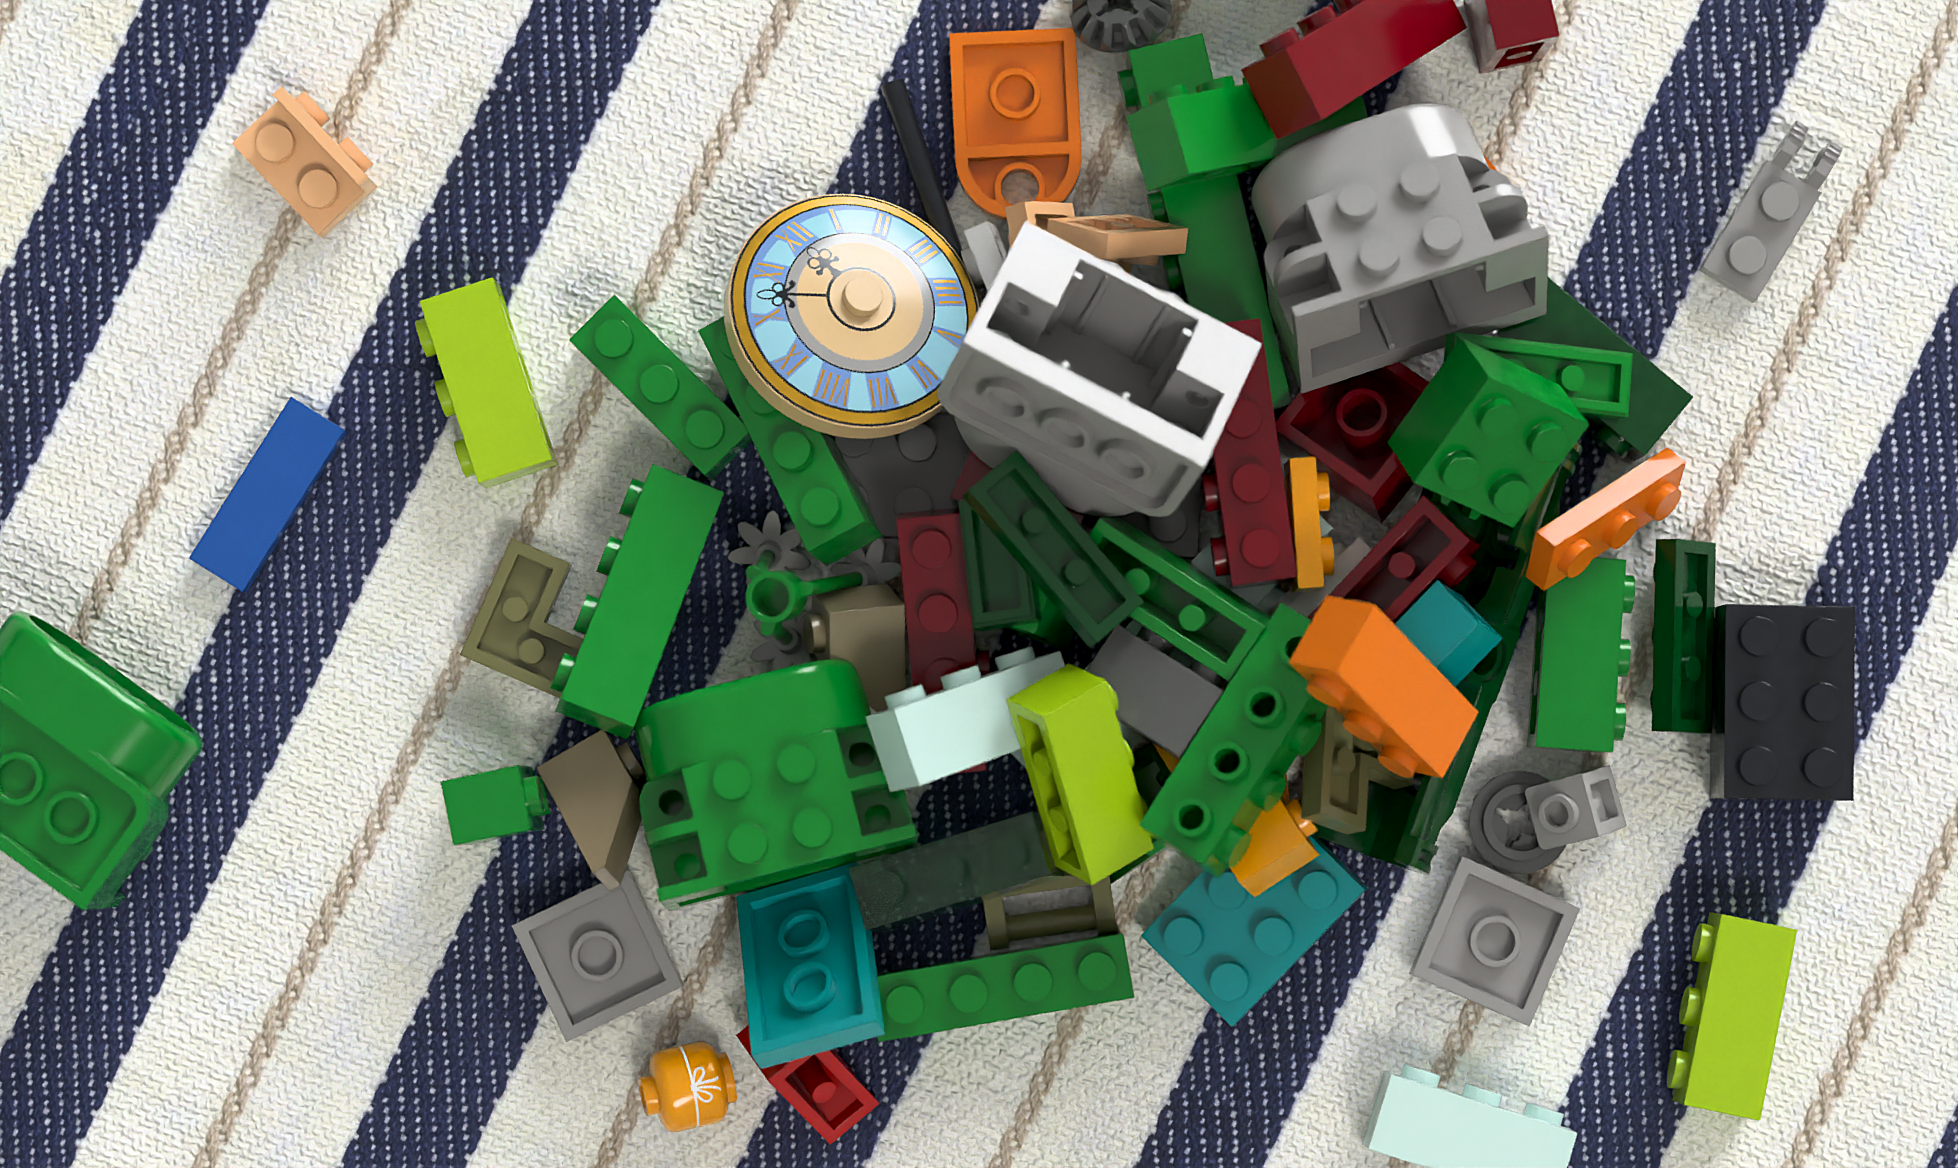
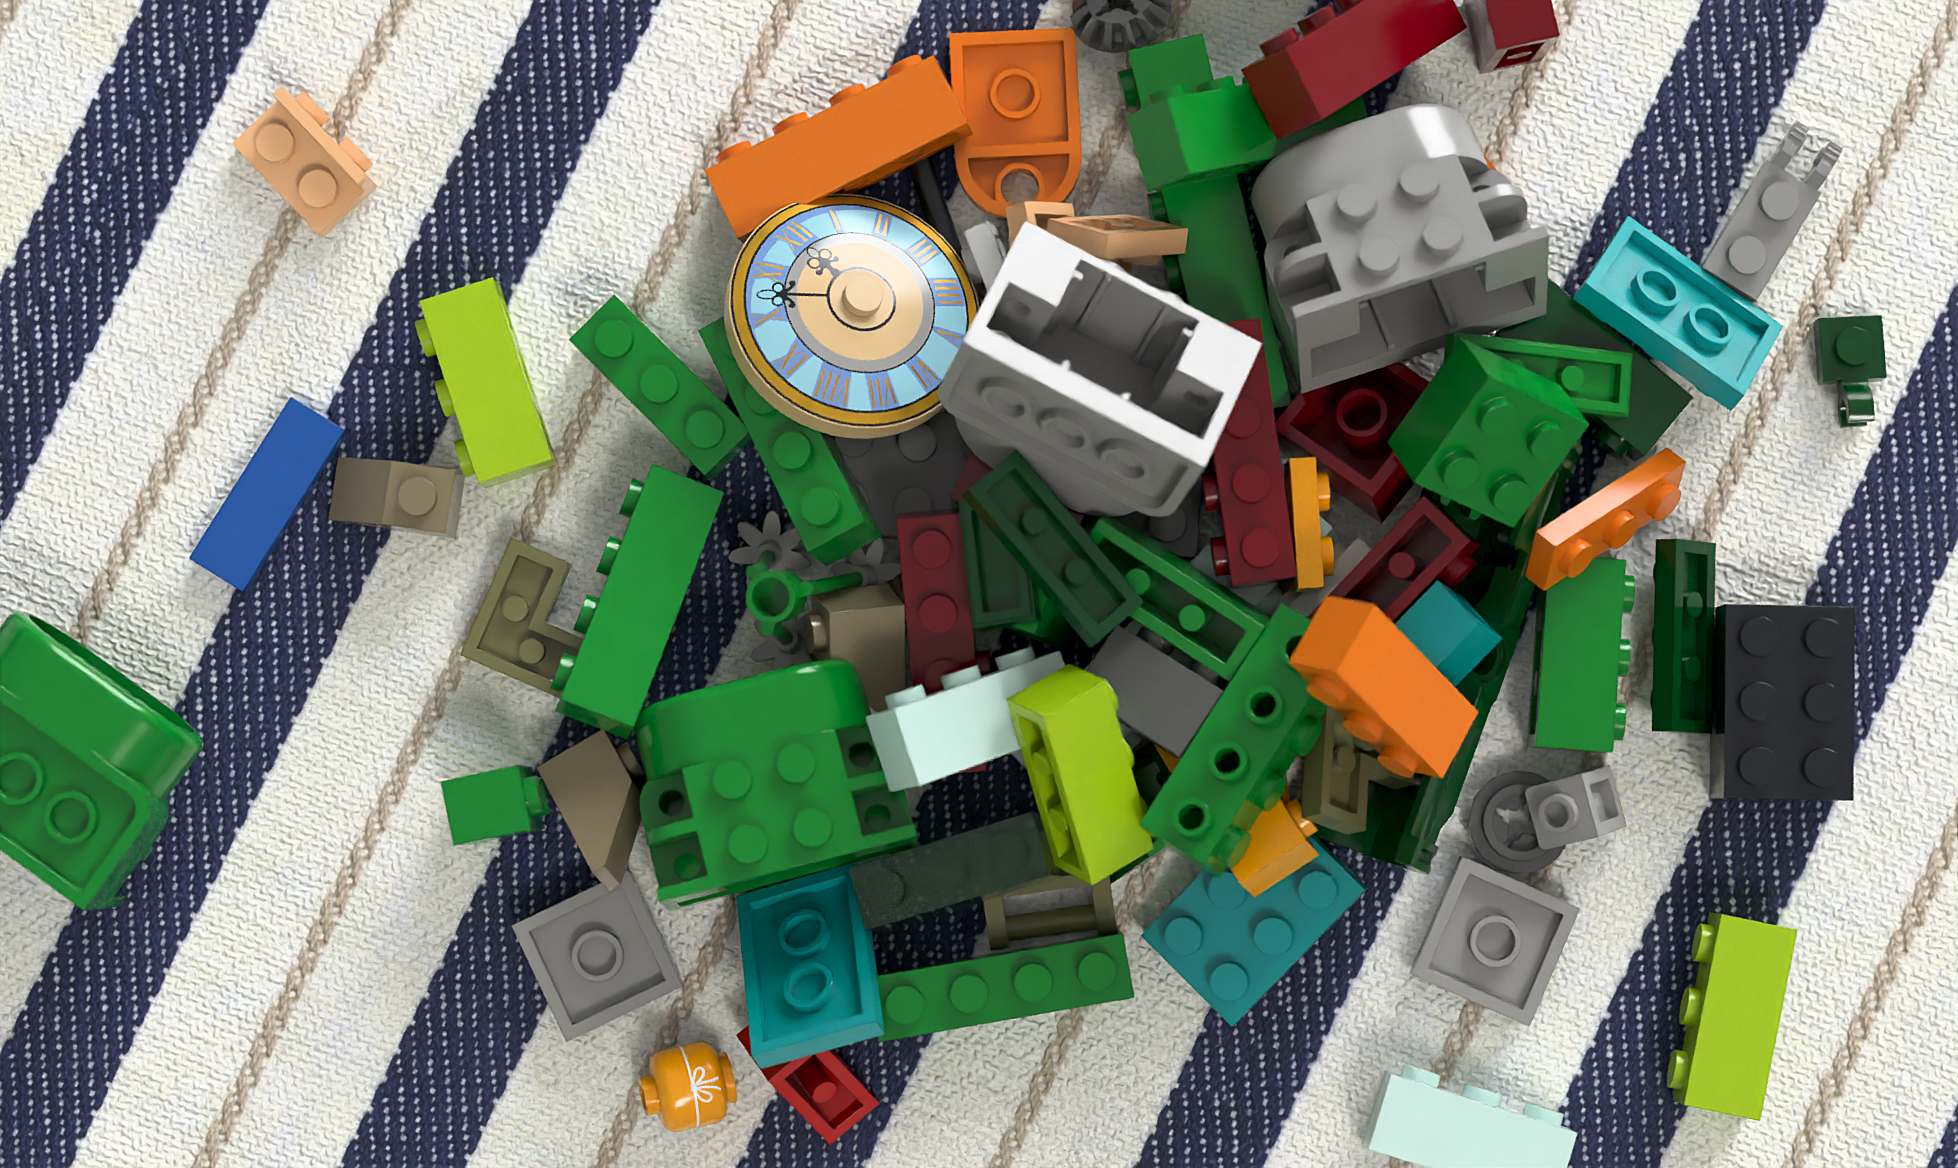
none -> dark tan slope [328,457,465,539]
none -> orange brick [704,55,973,244]
none -> teal plate [1573,216,1783,411]
none -> dark green plate [1813,315,1887,428]

